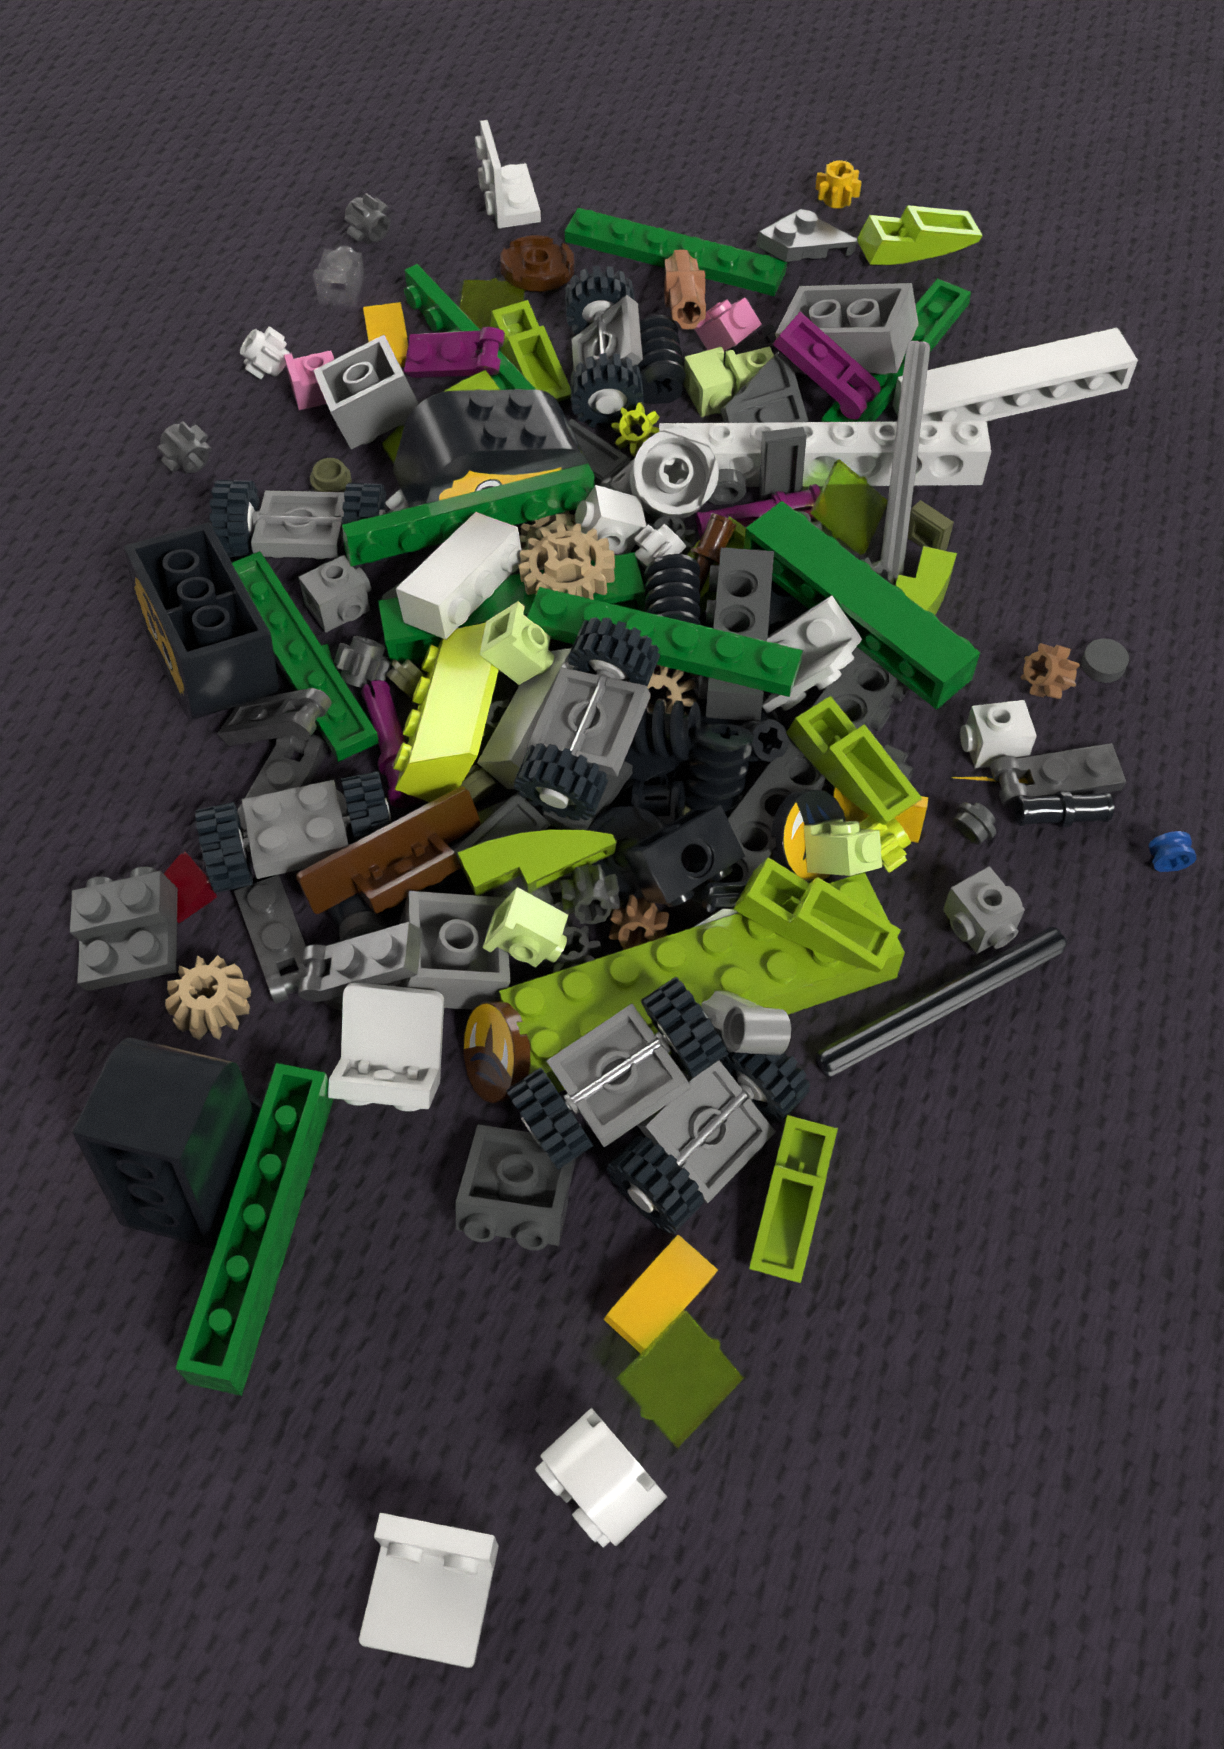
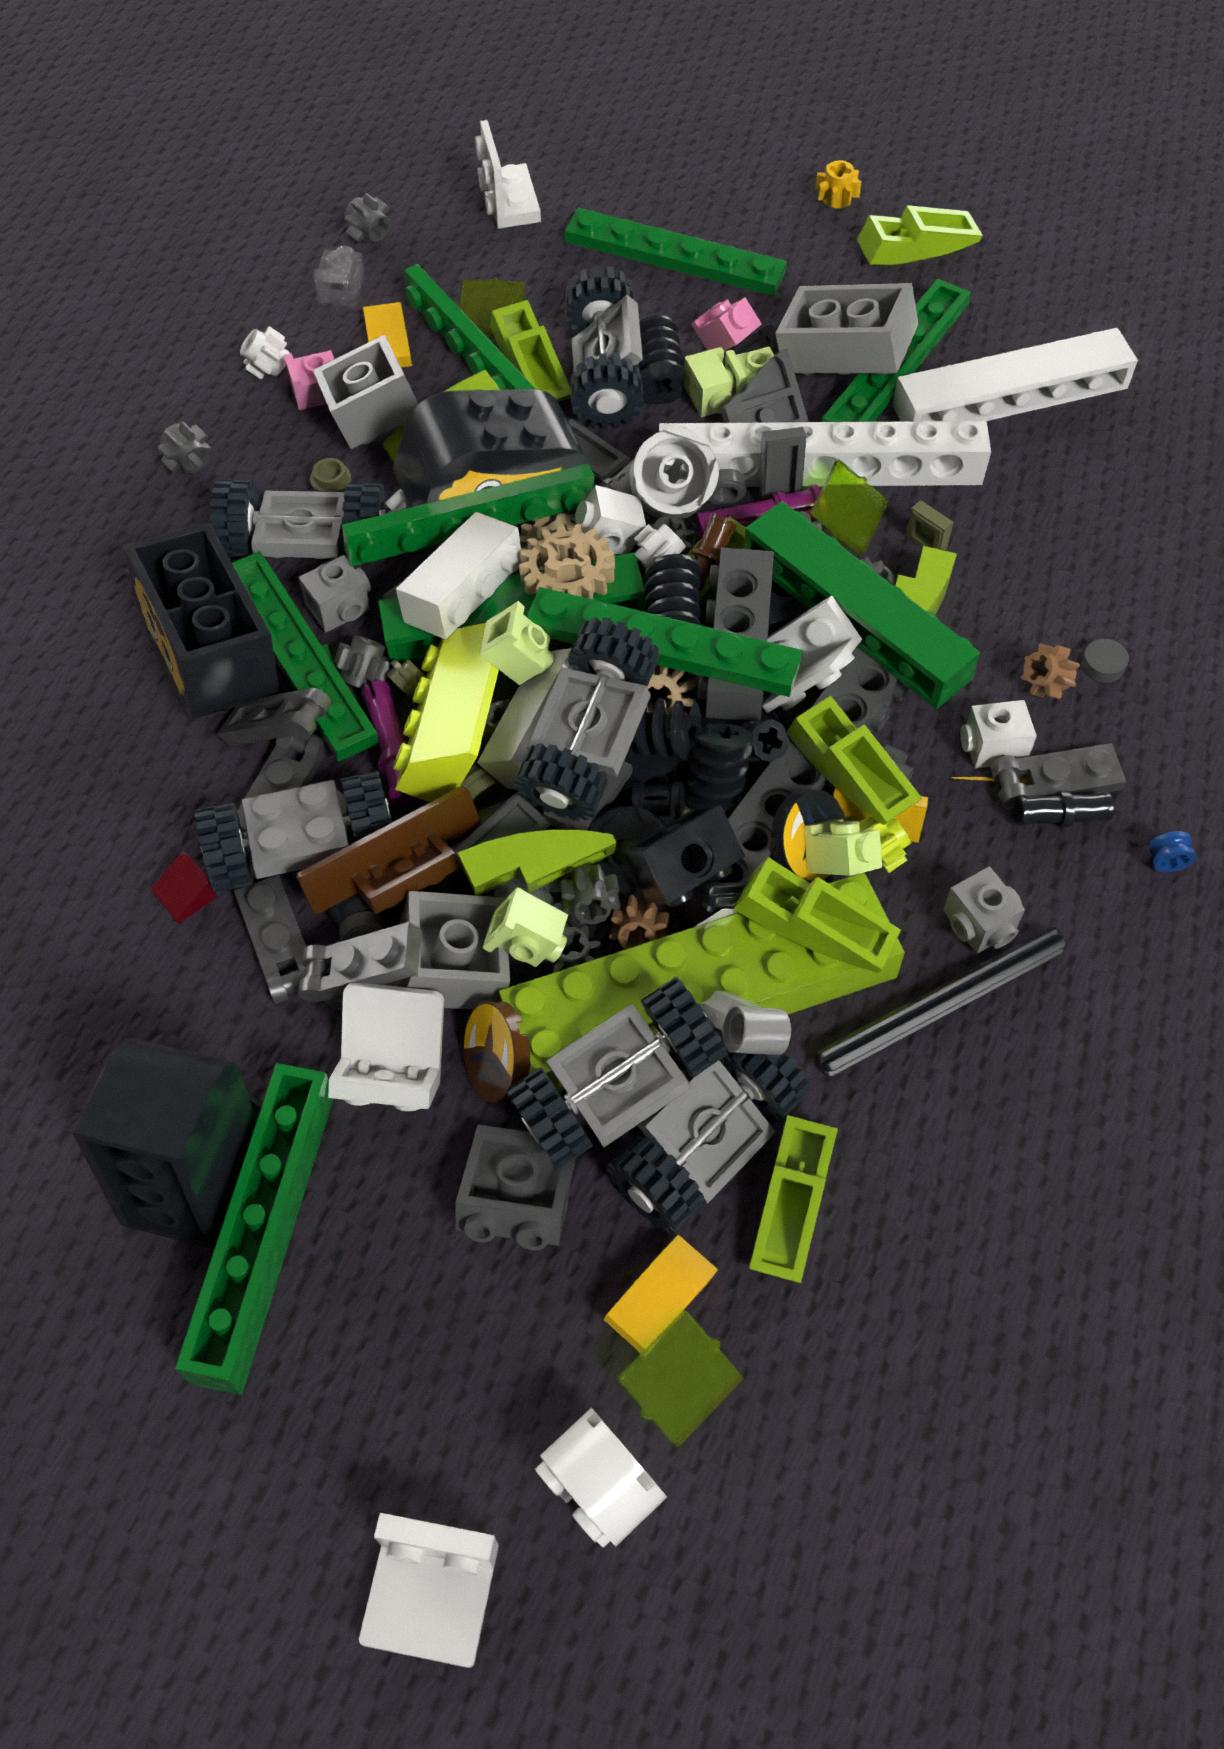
dark grey plate [70,867,178,991] -> none
tan gear [165,955,251,1040] -> none
magenta plate [404,327,505,378] -> none
reddish brown tile [500,235,574,291] -> none
neon yellow gear [611,403,660,457] -> none
nougat piece [664,250,706,329] -> none
dark grey wing [756,209,858,262] -> none
magenta plate [773,312,881,419] -> none
light grey axle [881,341,930,585] -> none
dark grey plate [952,802,997,845] -> none

